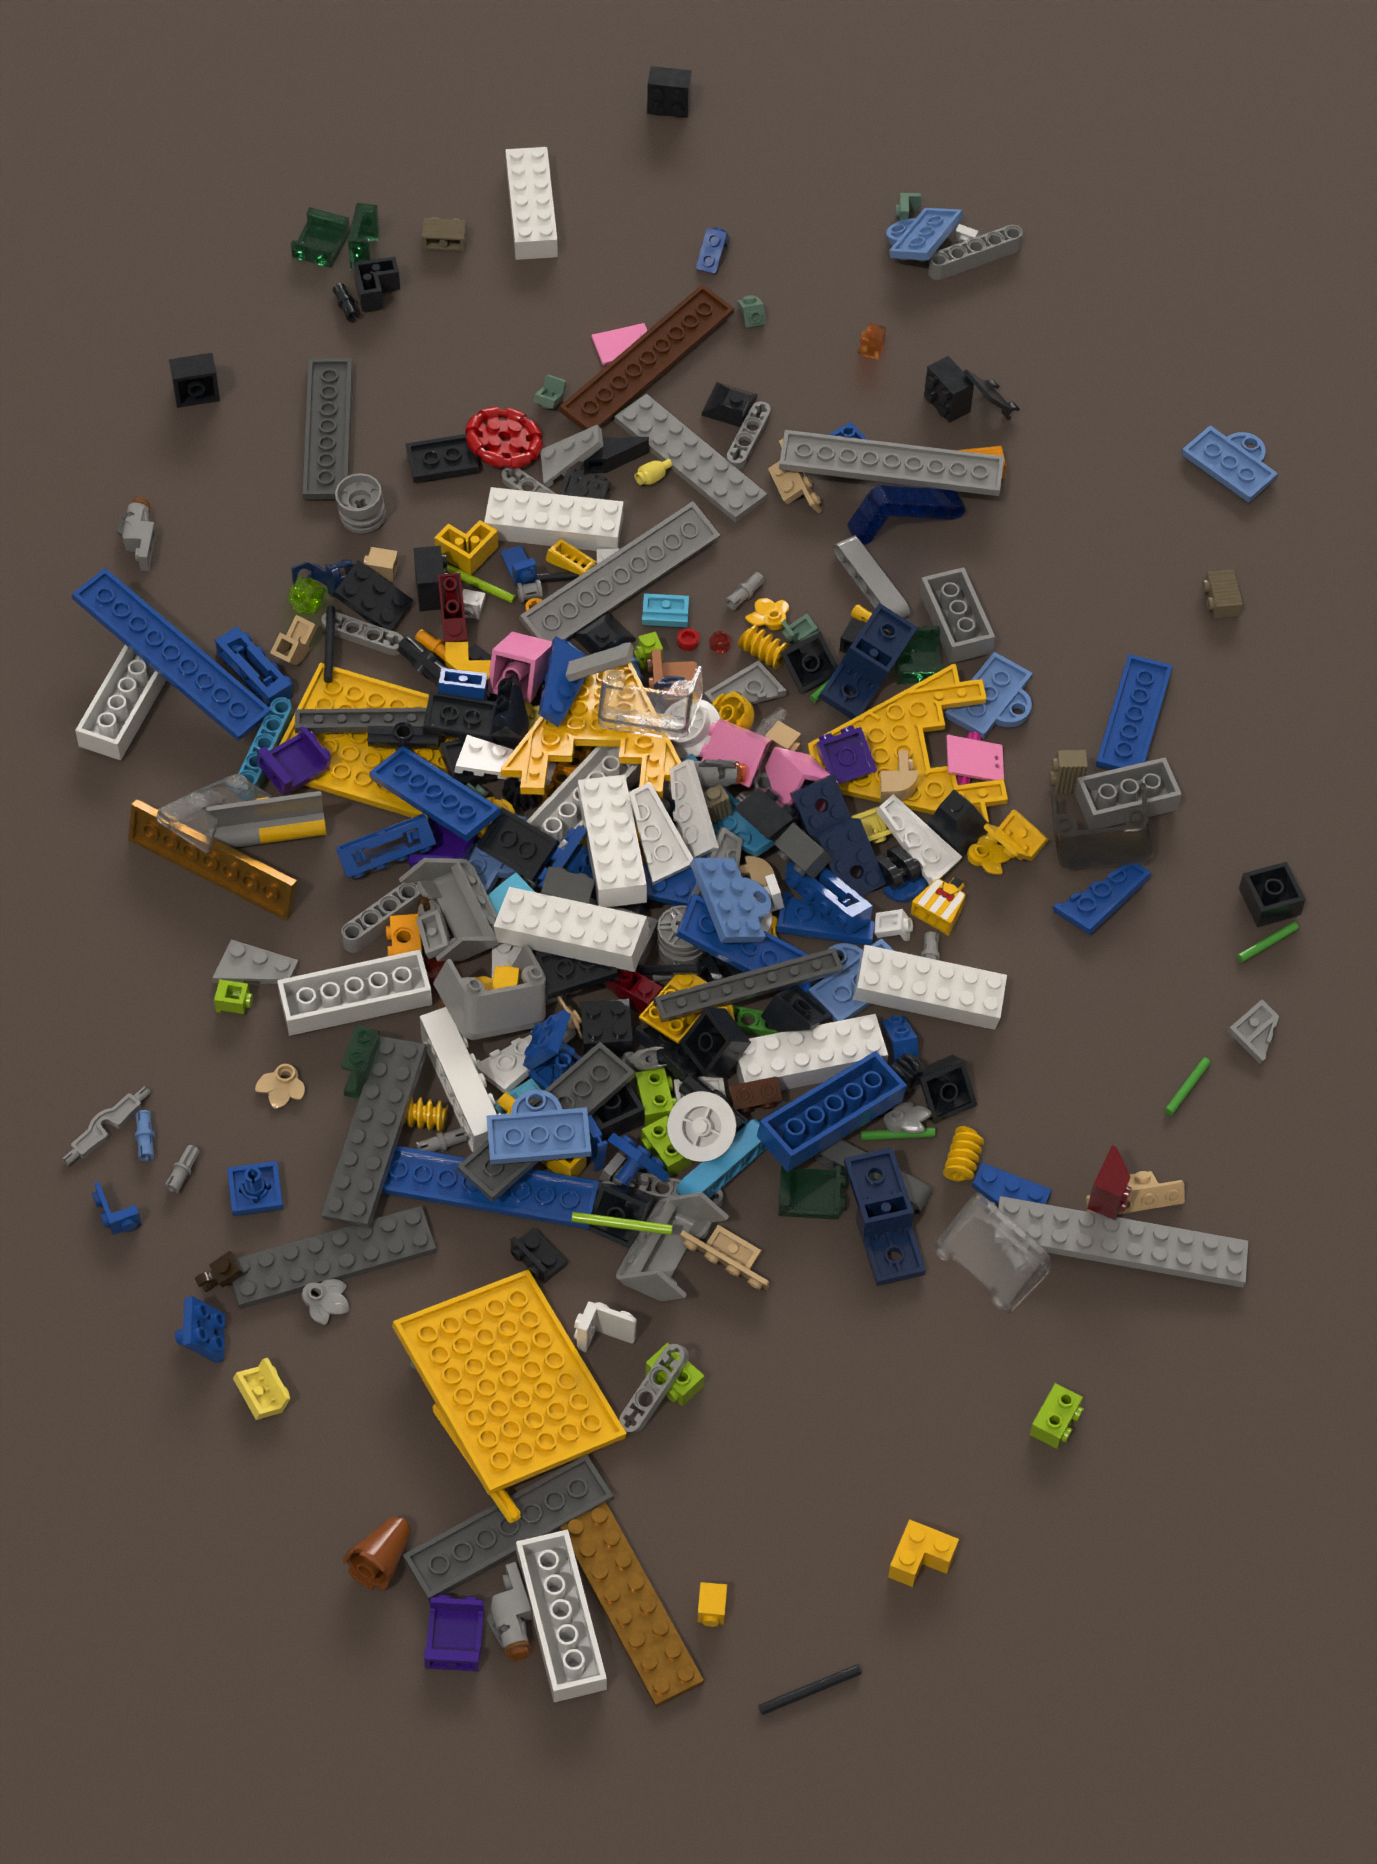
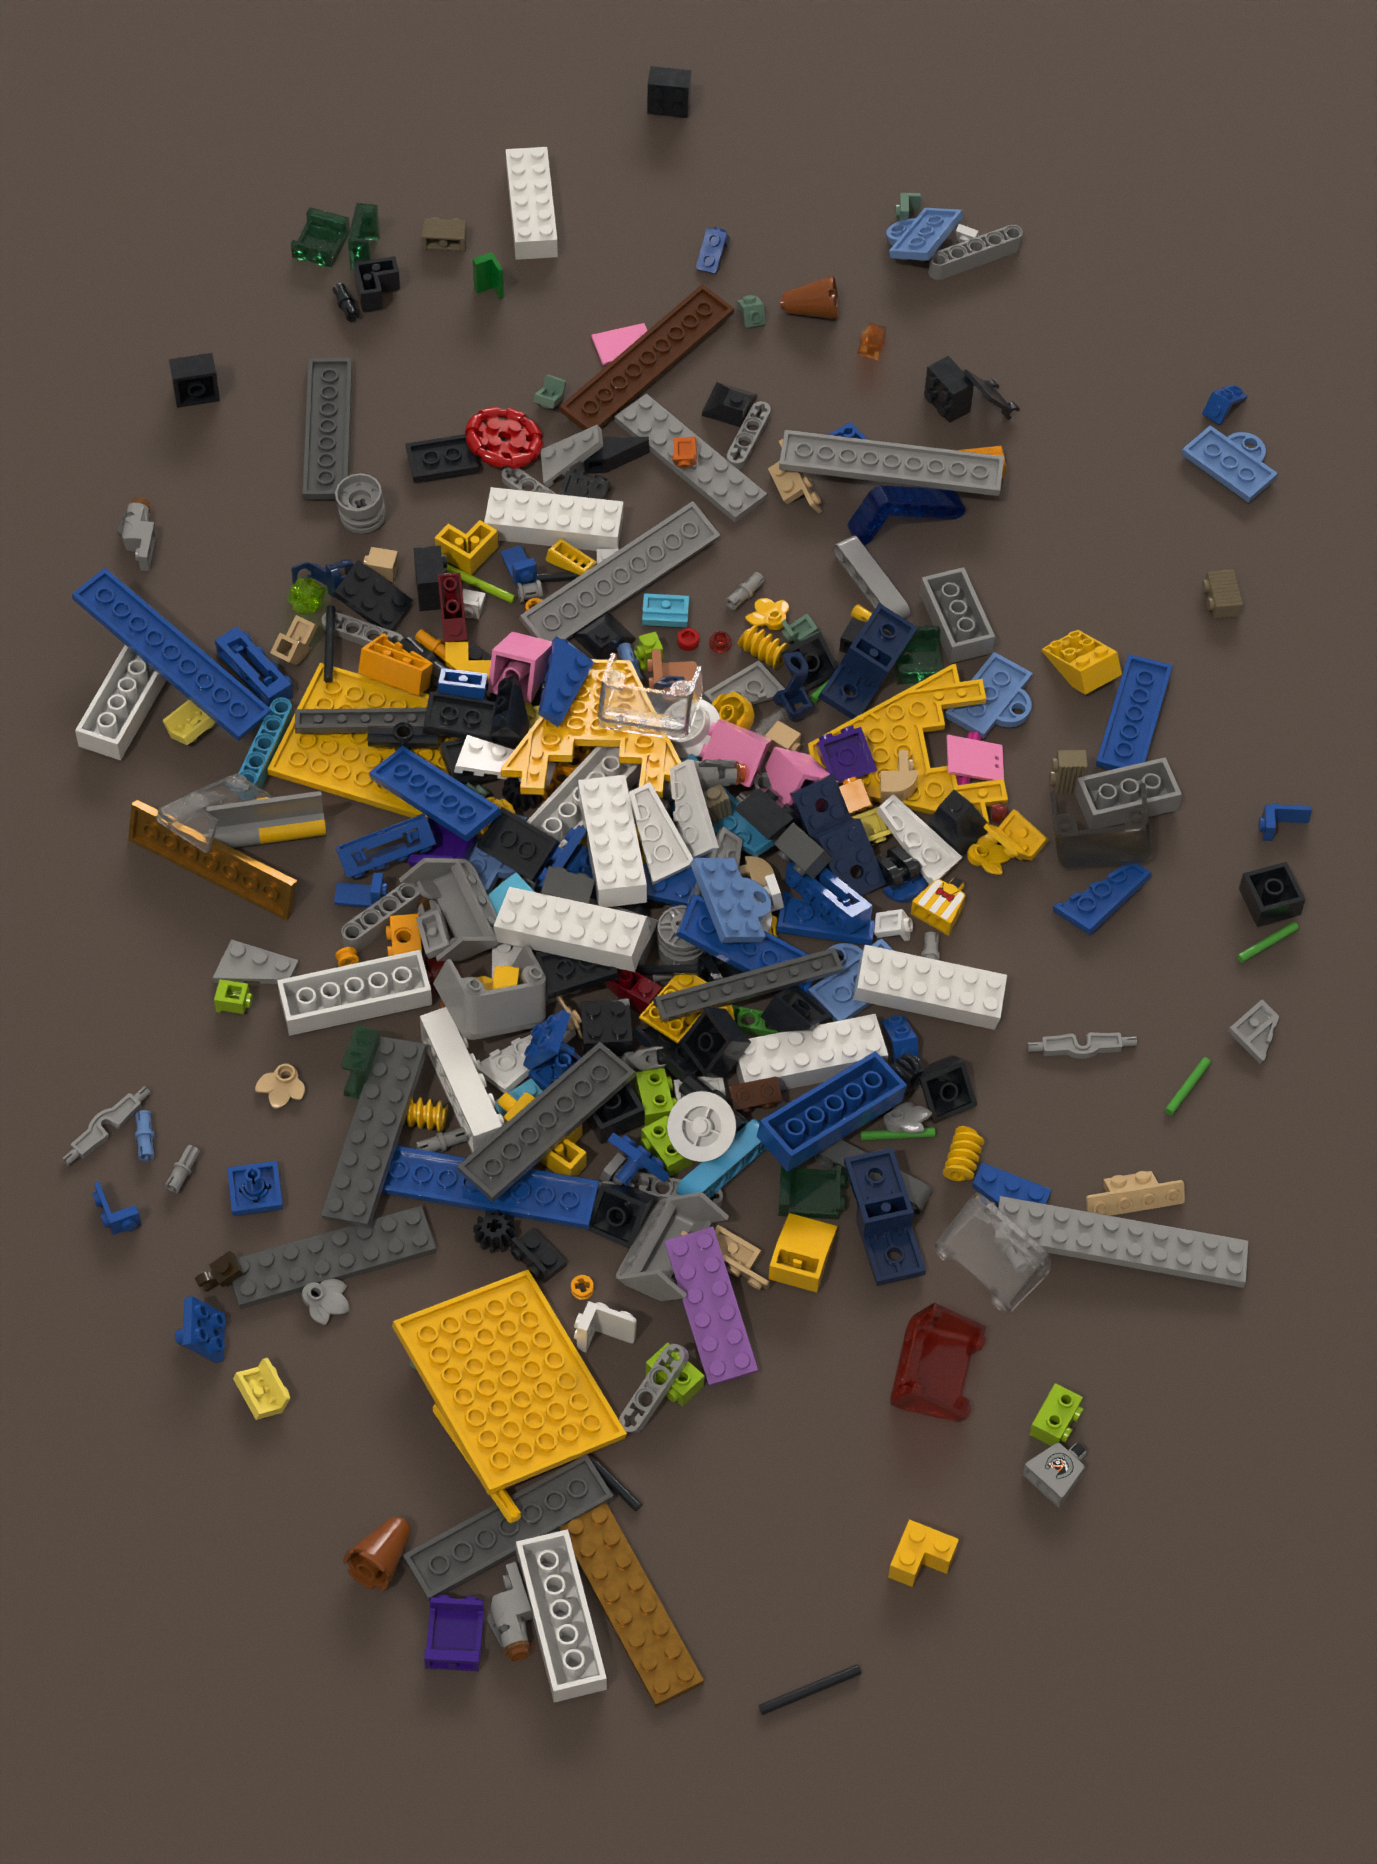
dark purple panel [256,725,331,796] -> none
medium blue plate [486,1089,591,1165] -> none
light grey tile [565,642,634,682] -> none
lime bar [571,1212,673,1235] -> none
blue plate [587,1115,608,1172] -> none
light yellow plant [634,459,673,486] -> none
yellow brick [697,1582,727,1627] -> none
dark red slope [1087,1145,1132,1220] -> none
none -> light yellow bracket [163,700,216,745]
none -> blue bracket [334,873,388,908]
none -> light orange bush [335,947,359,967]
none -> light orange wedge [358,633,433,696]
none -> green panel [472,252,504,299]
none -> black gear [473,1209,516,1254]
none -> light orange bush [571,1275,594,1300]
none -> black bar [587,1453,642,1512]
none -> medium lavender plate [664,1227,758,1387]
none -> orange bracket [672,437,697,468]
none -> yellow slope [768,1213,838,1293]
none -> dark blue piece [773,652,814,722]
none -> dark orange cone [780,276,839,319]
none -> light orange brick [839,777,874,816]
none -> clear red windscreen [890,1302,986,1422]
none -> clear red plate [992,801,1009,825]
none -> light grey torso [1022,1443,1087,1508]
none -> light grey piece [1027,1032,1137,1059]
none -> yellow slope [1042,630,1122,695]
none -> blue bracket [1202,385,1247,425]
none -> blue bracket [1258,804,1312,841]

